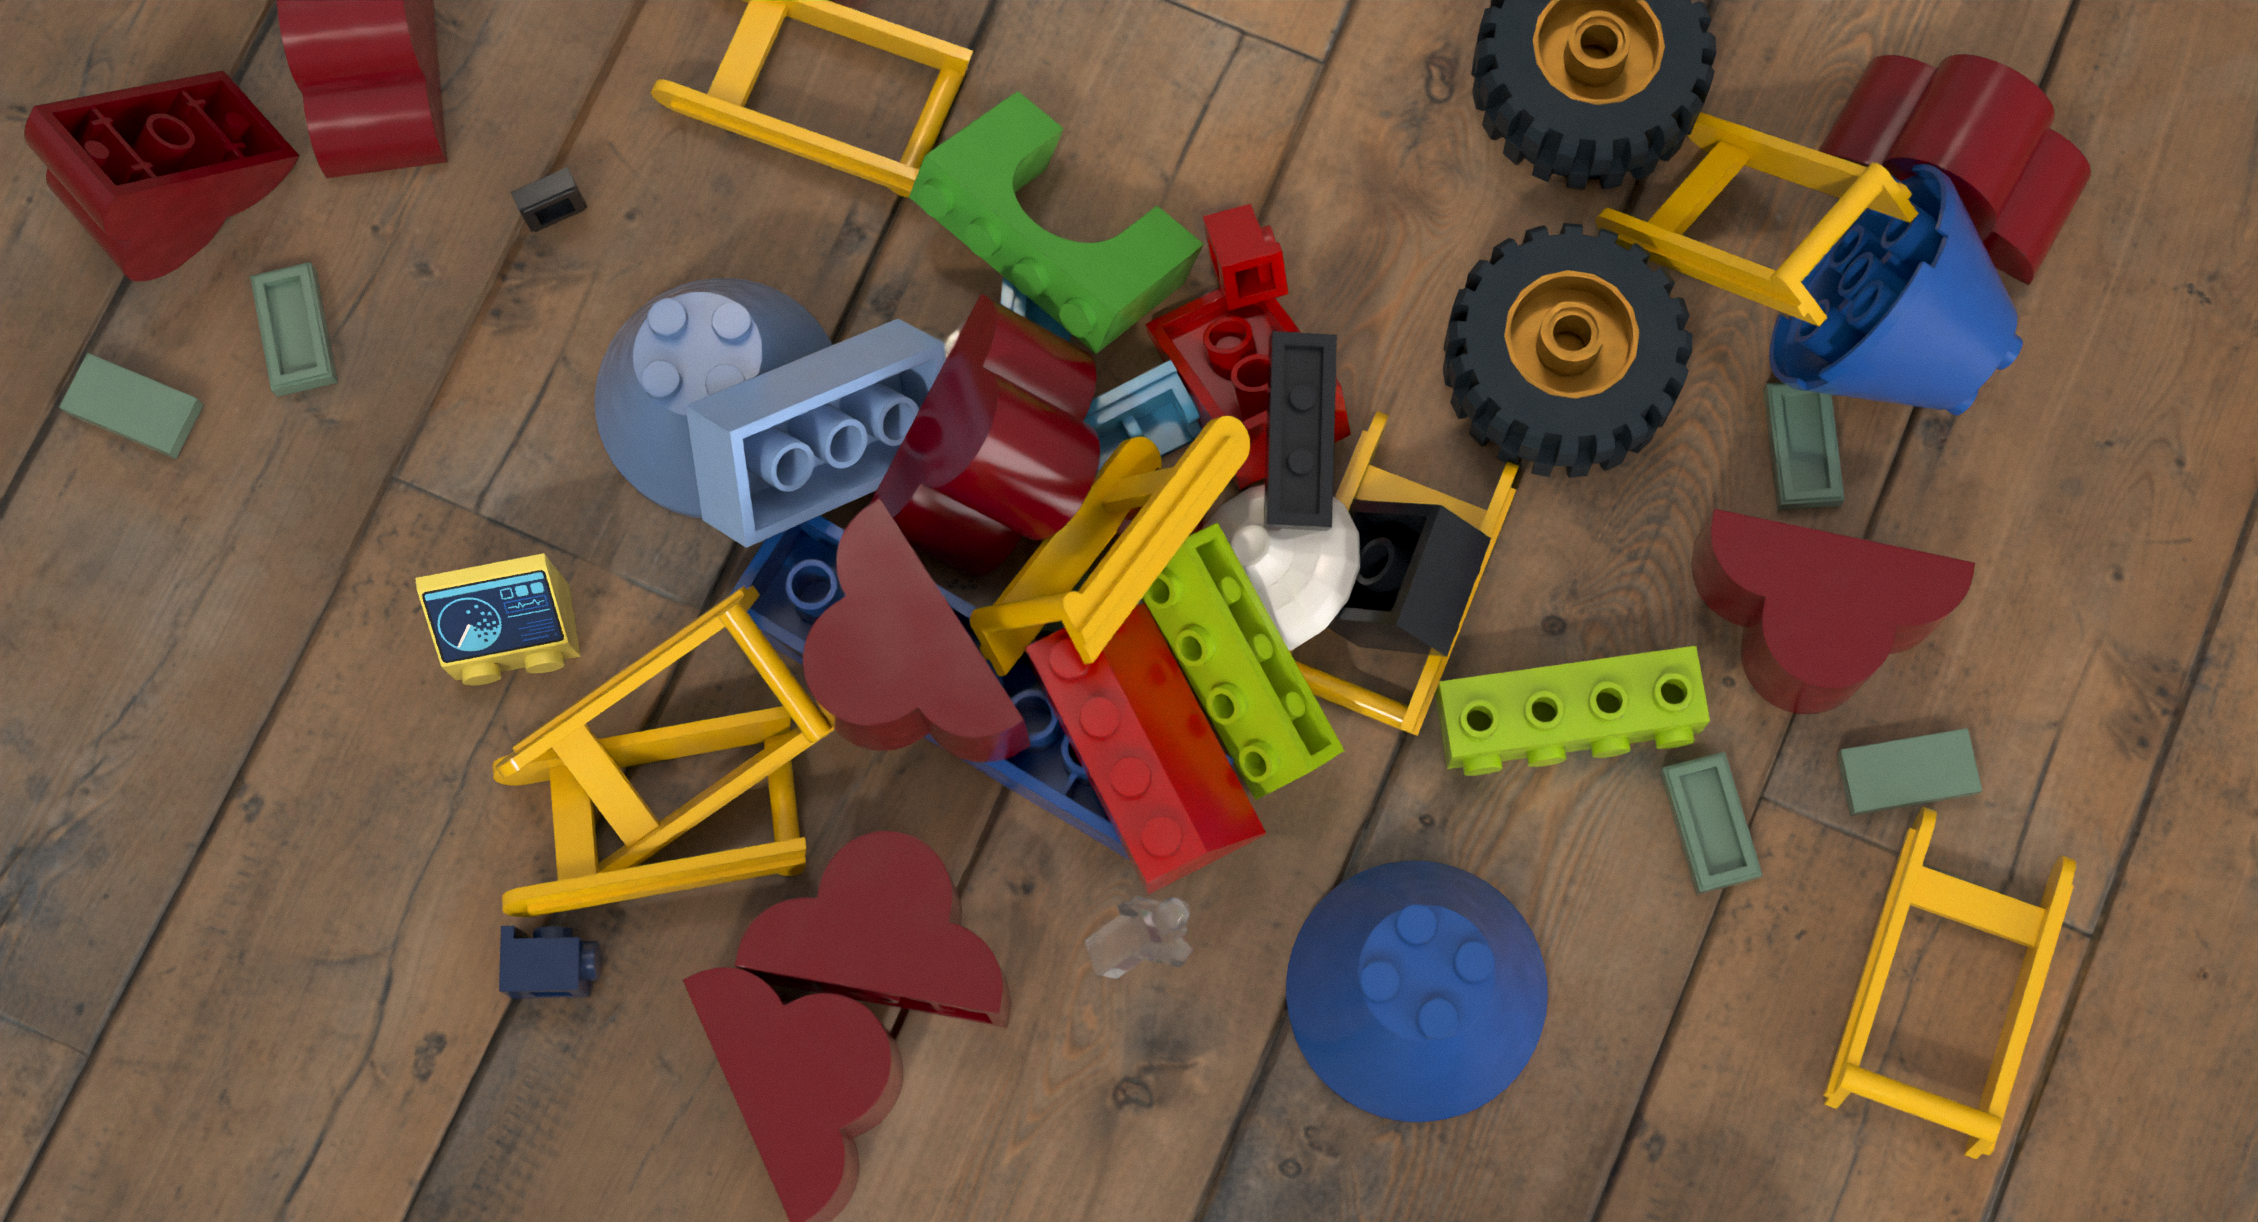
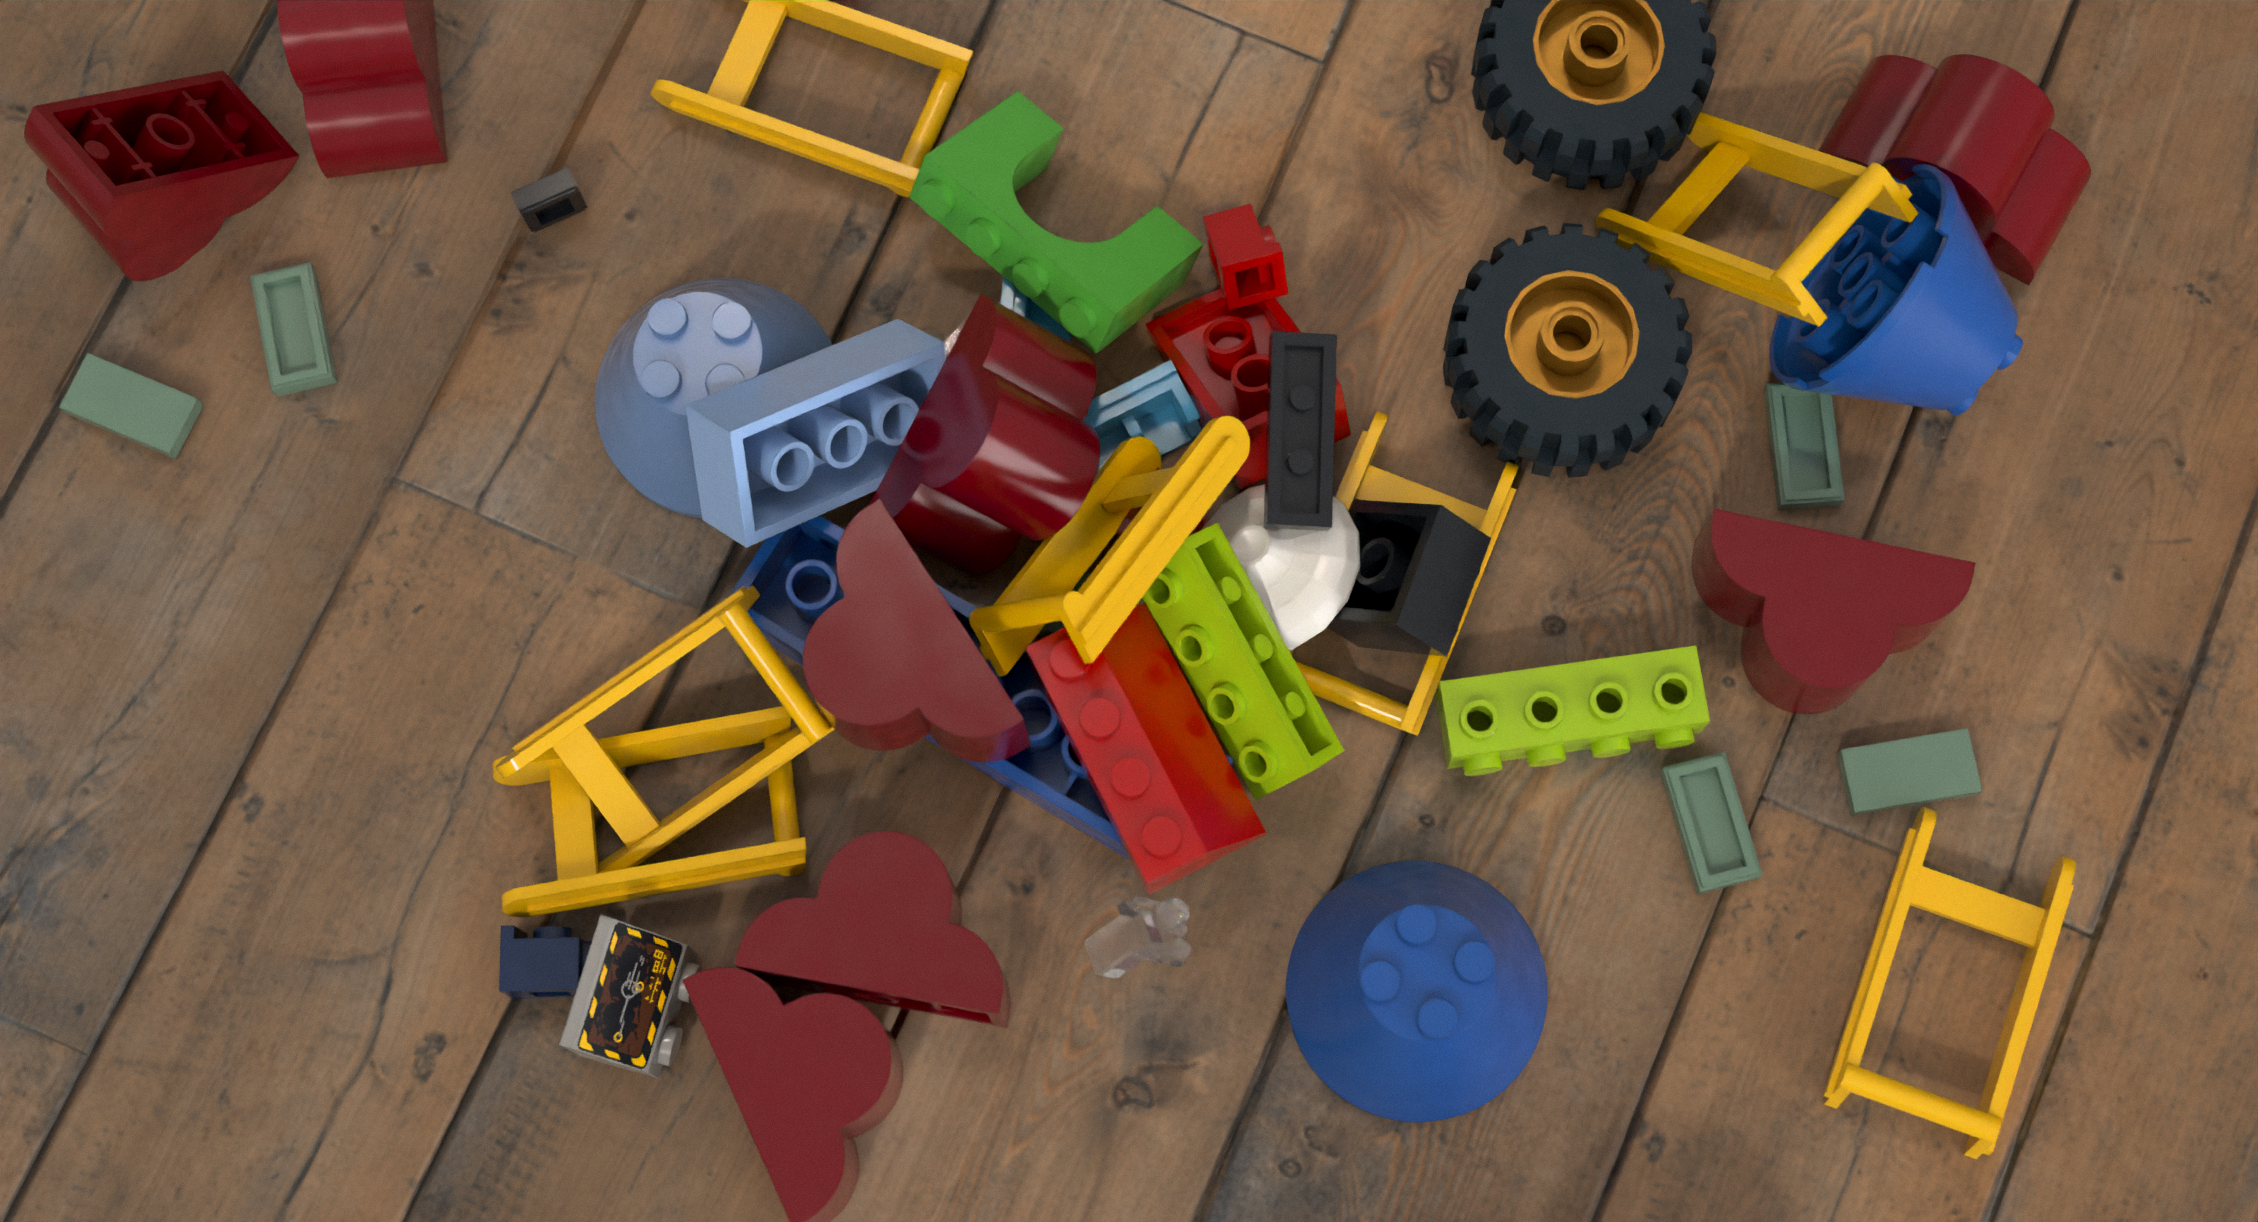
slope [415,553,581,686] -> none
none -> slope [559,915,702,1079]

